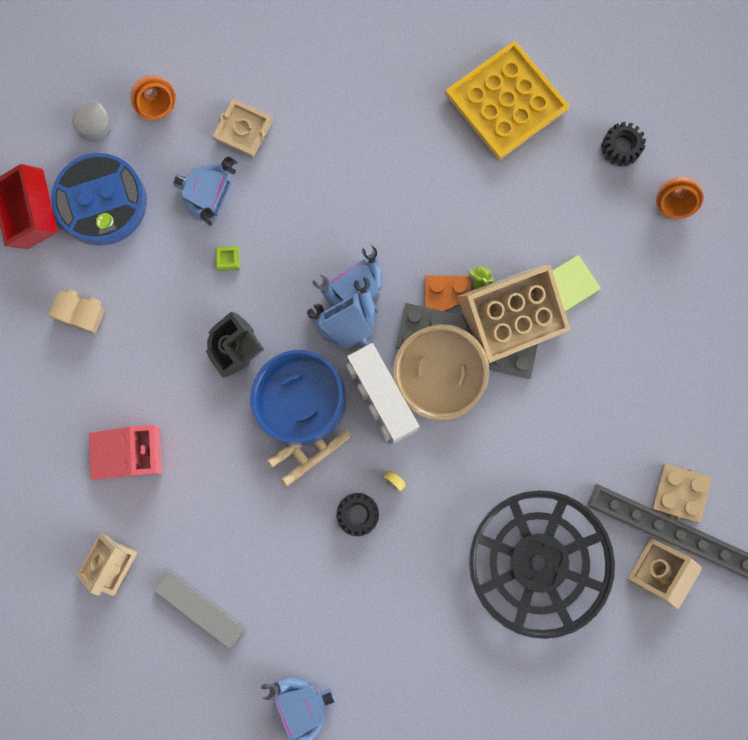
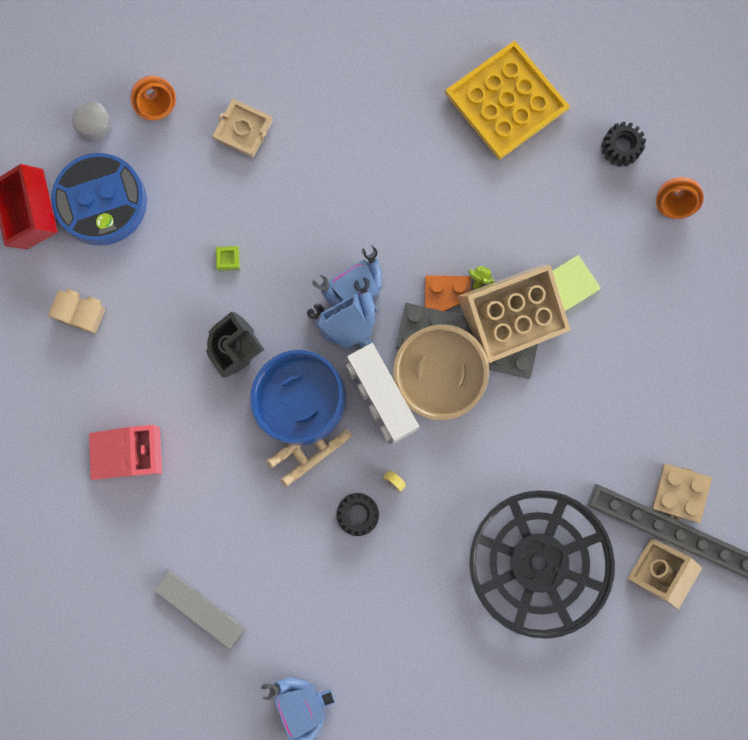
tan bracket [76,532,137,596] -> none
medium blue torso [173,156,238,226] -> none

